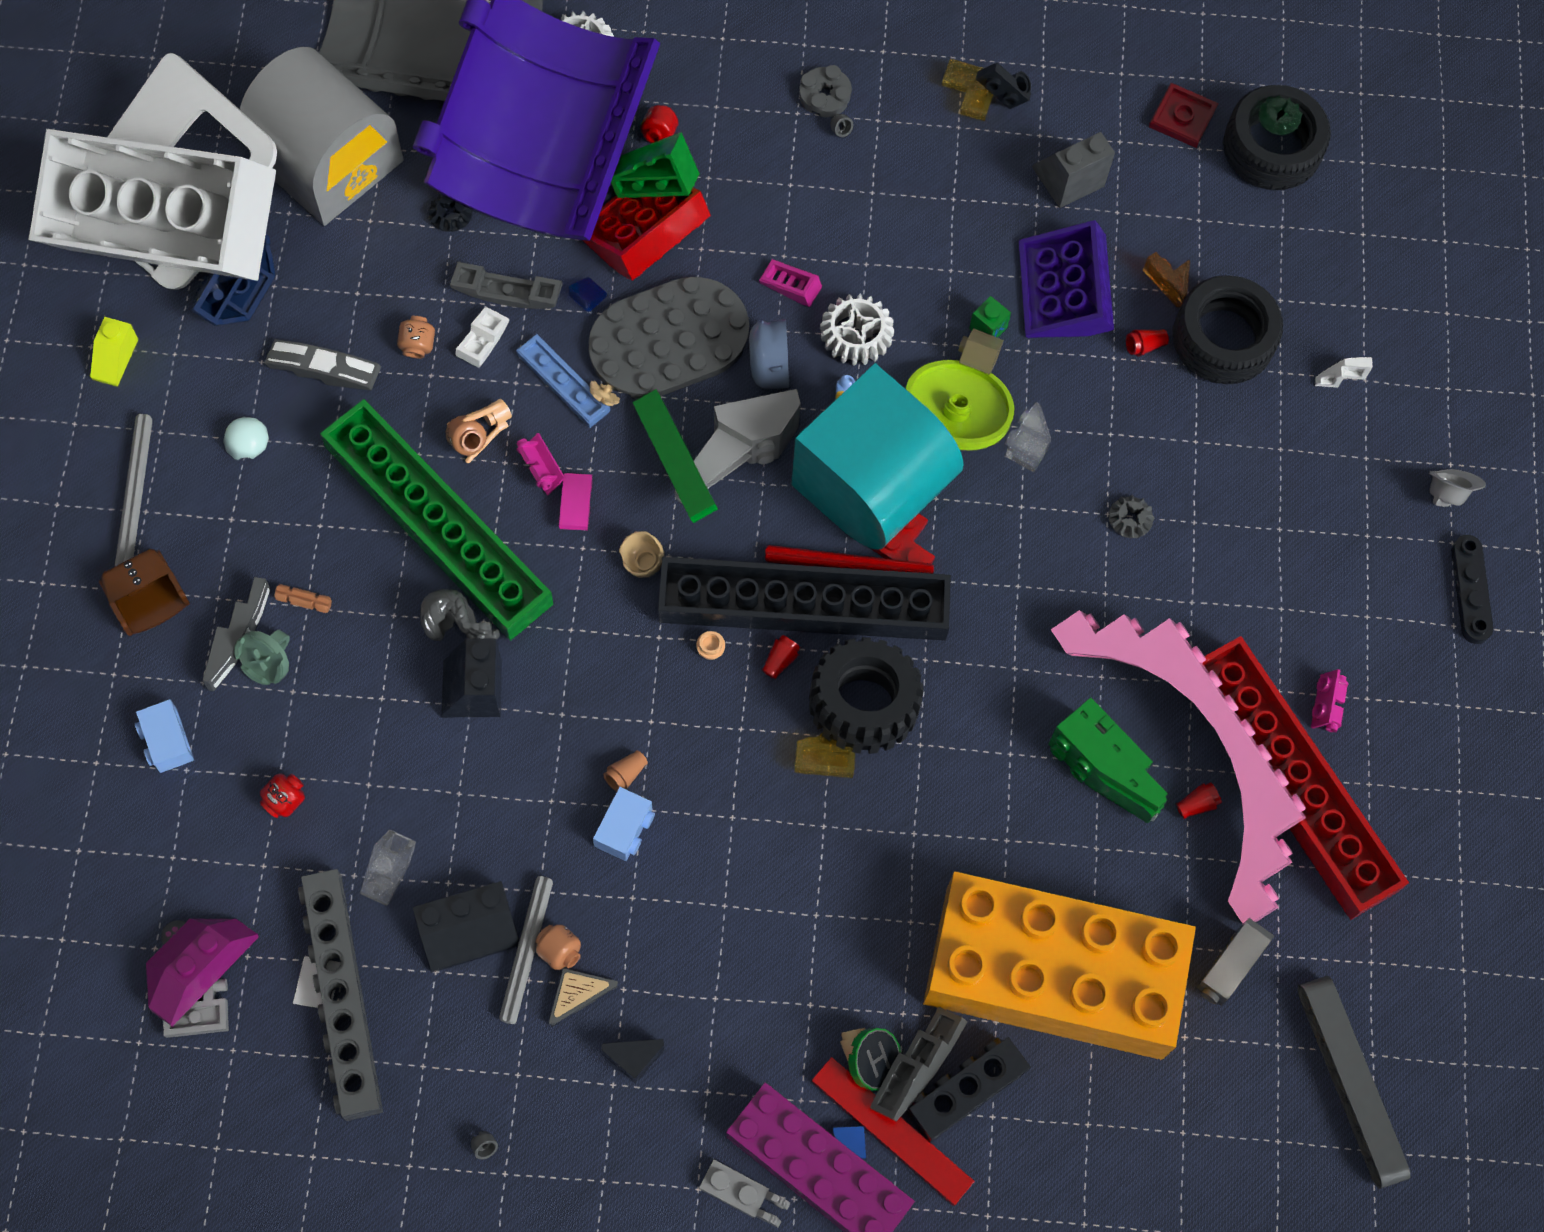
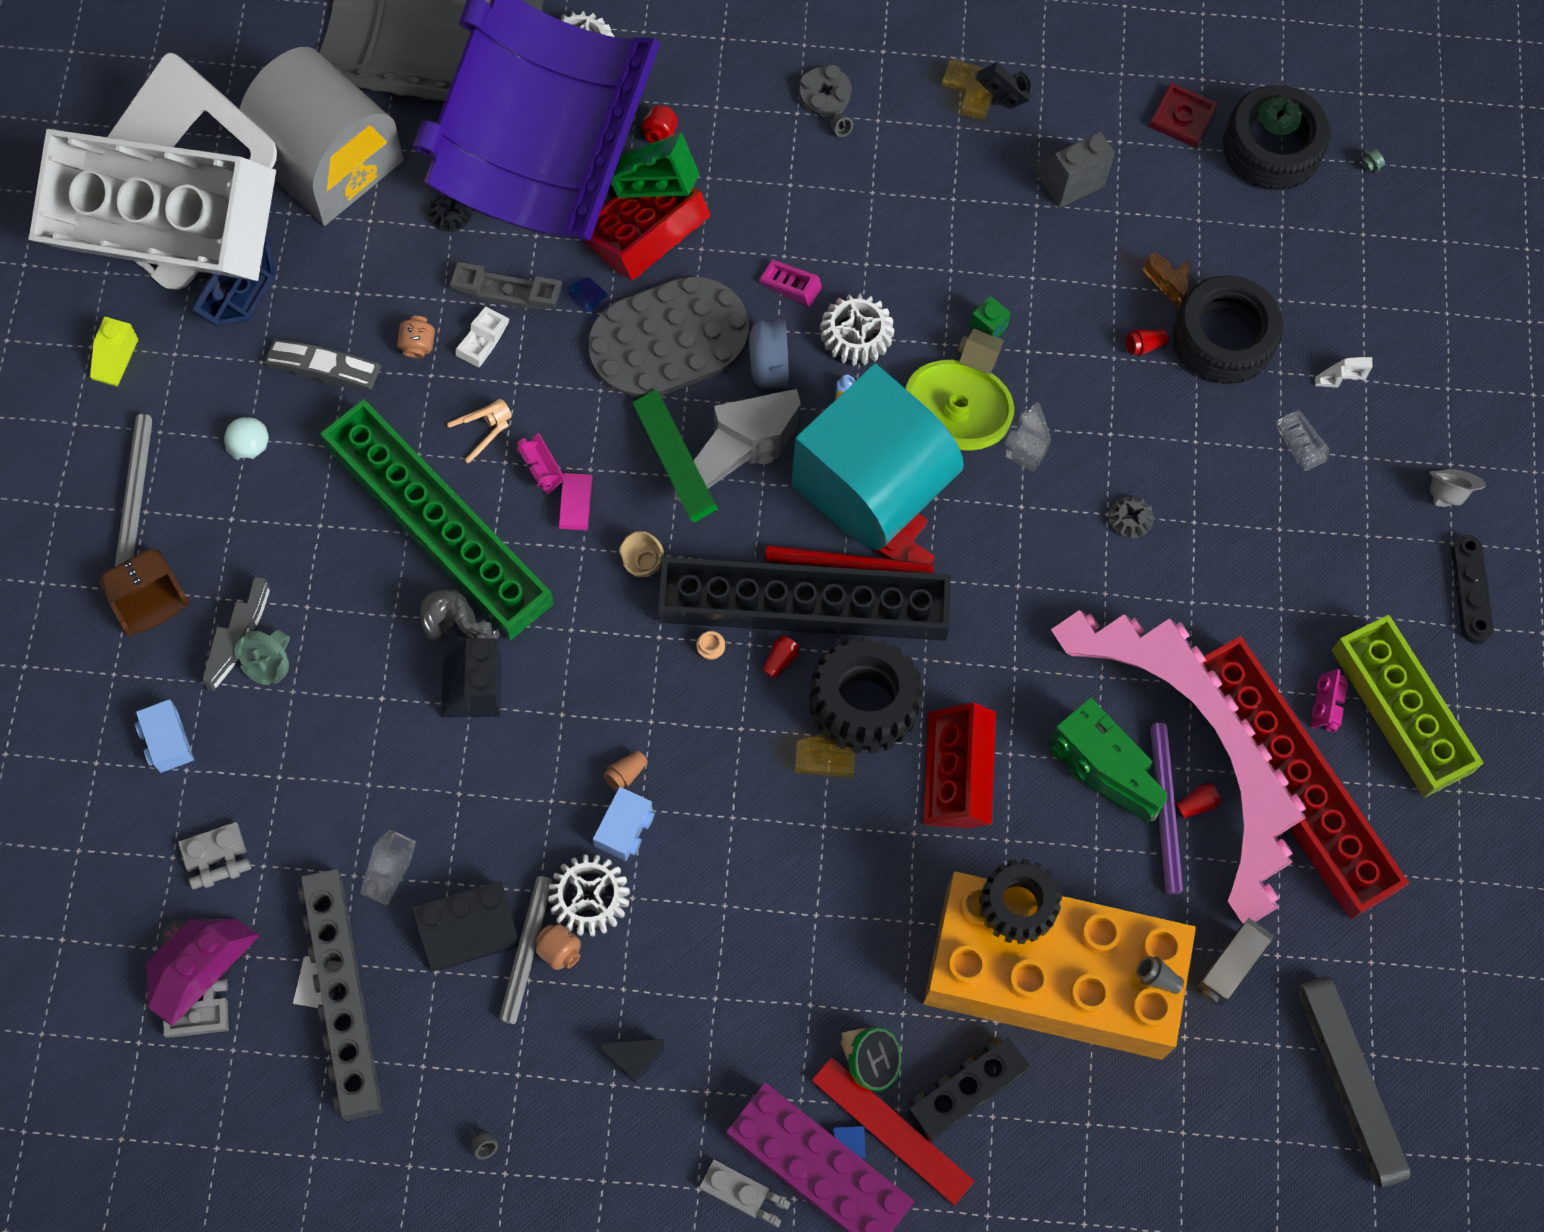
red head [260,774,305,818] -> none
nougat axle [274,584,332,613] -> none
nougat head [445,415,486,456] -> none
medium blue tile [516,334,611,428] -> none
tile [549,968,618,1026] -> none
tan plant [590,381,620,406] -> none
dark grey slope [870,1007,967,1121] -> none
dark purple slope [1019,220,1114,338] -> none
none -> light grey plate [178,822,252,889]
none -> white gear [548,855,630,936]
none -> red slope [923,702,996,829]
none -> black tyre [979,859,1062,944]
none -> dark grey cone [1136,956,1184,994]
none -> medium lavender axle [1150,723,1183,895]
none -> clear slope [1275,410,1329,471]
none -> lime brick [1331,615,1484,798]
none -> sand green plate [1361,148,1385,173]

